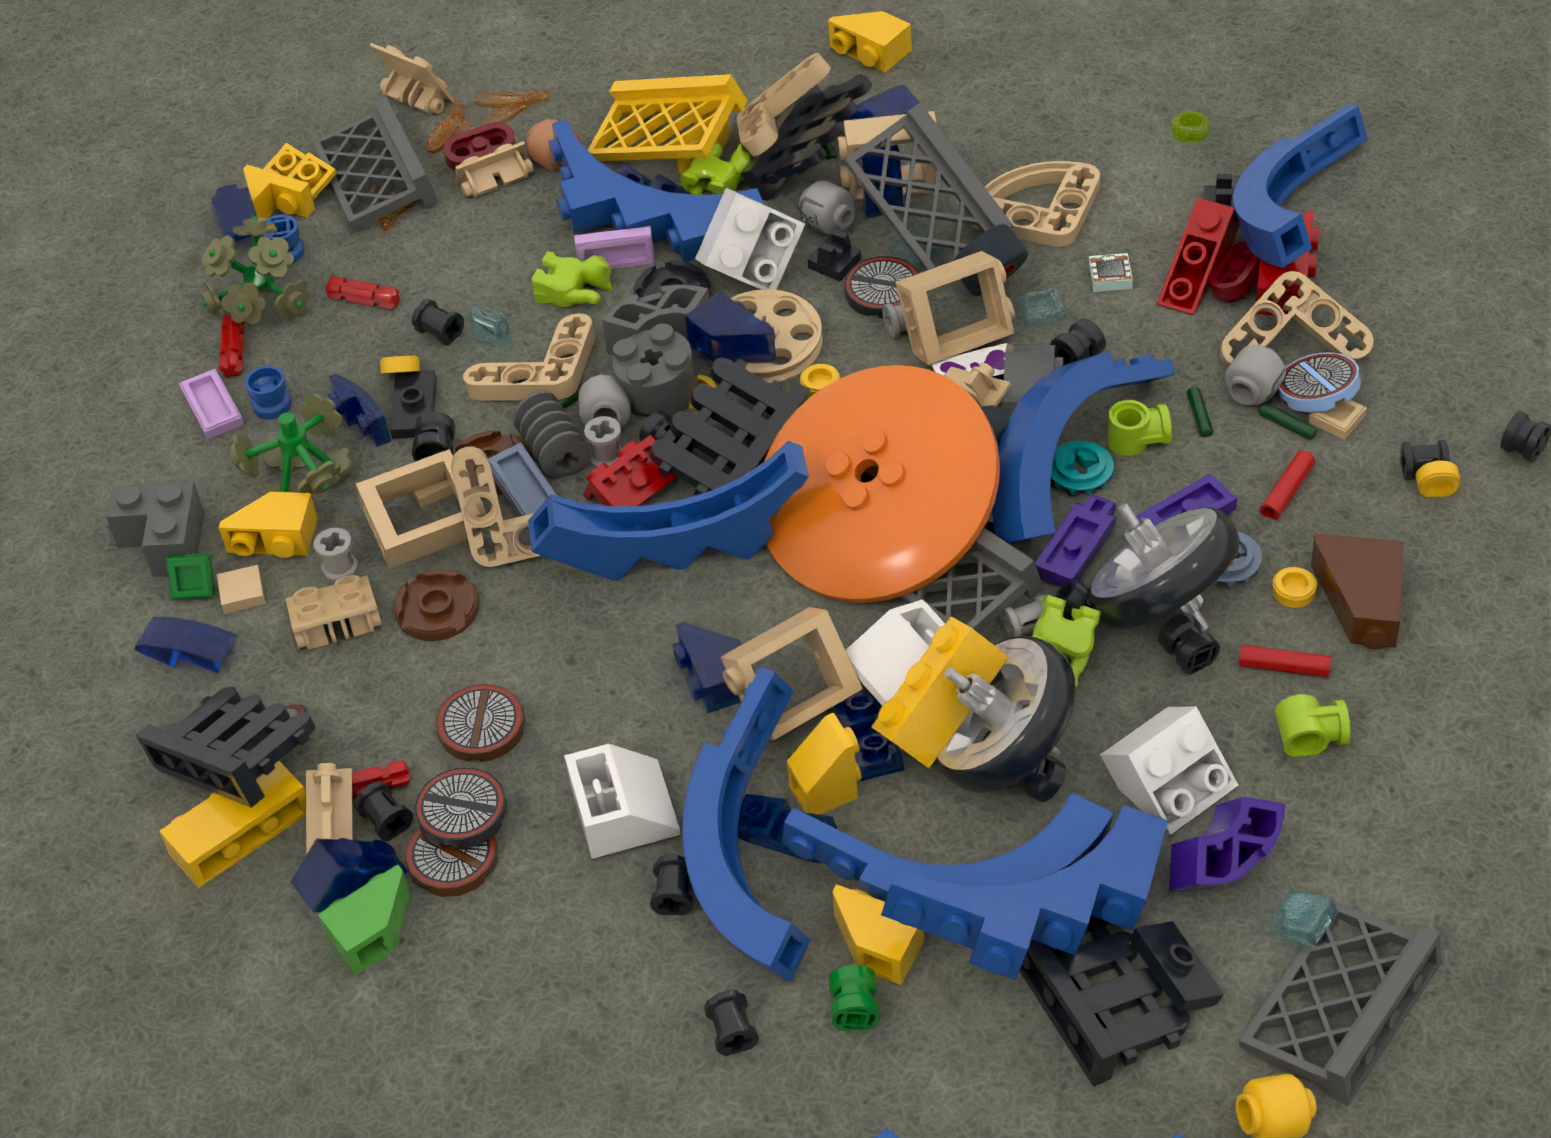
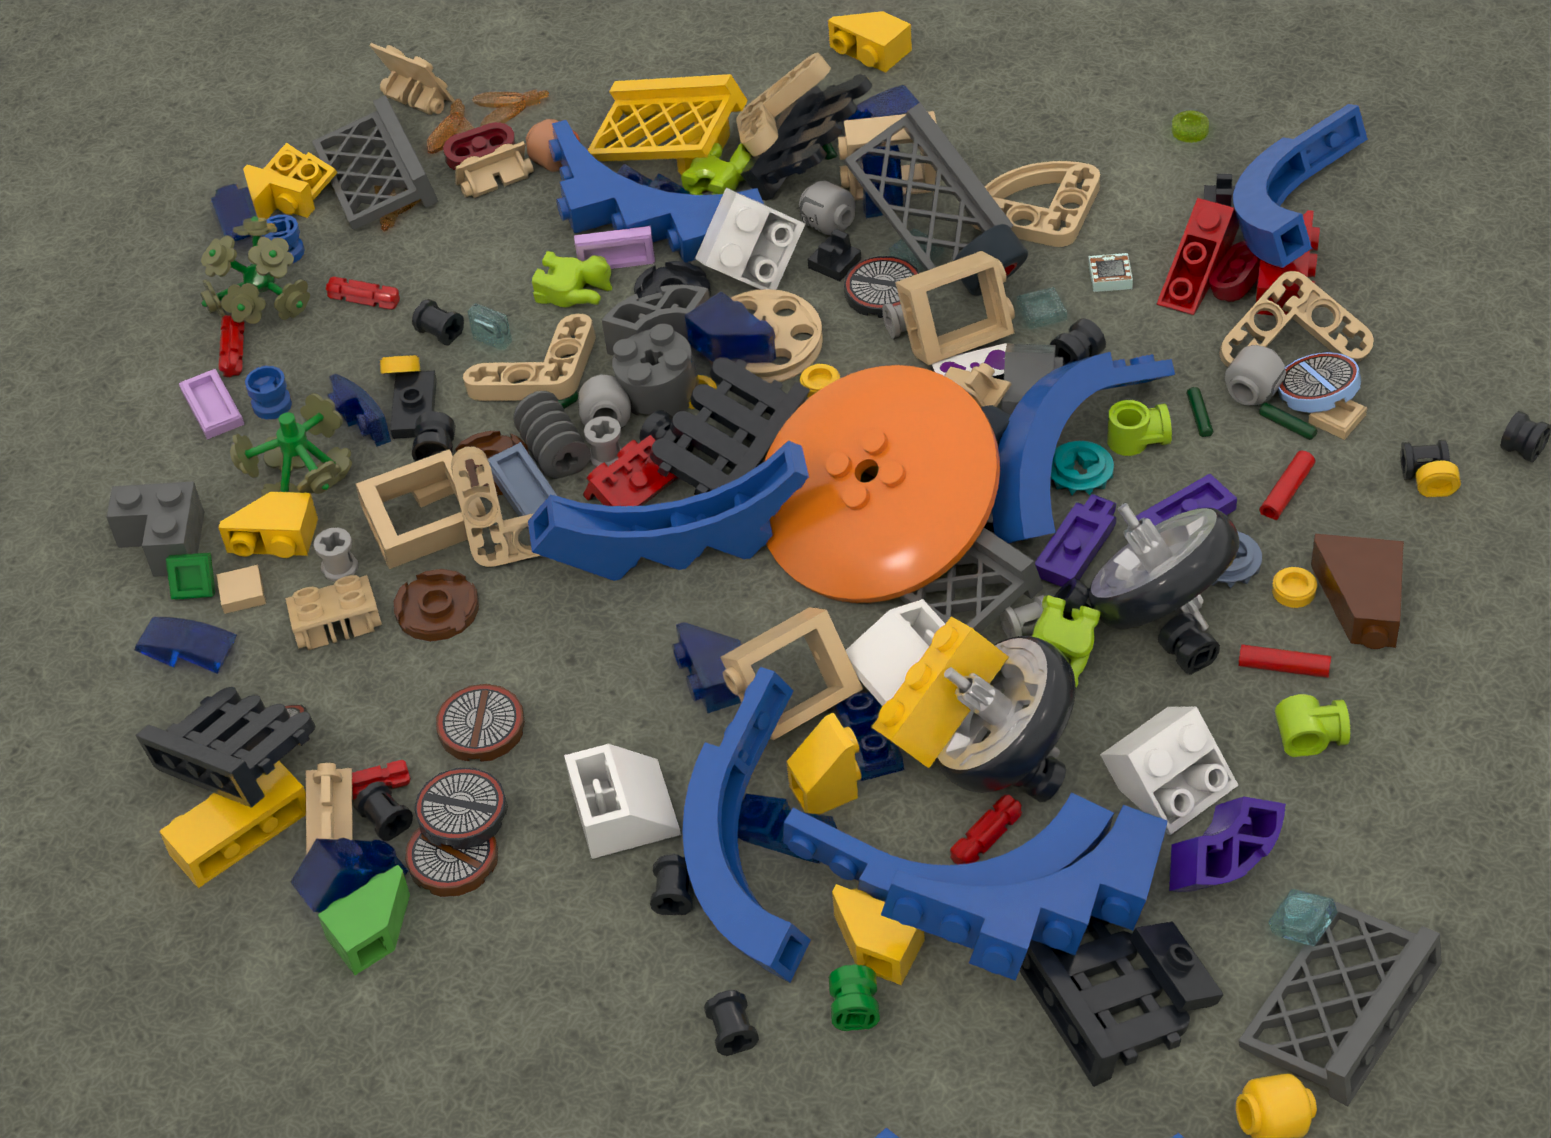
none -> red axle [950,794,1022,865]

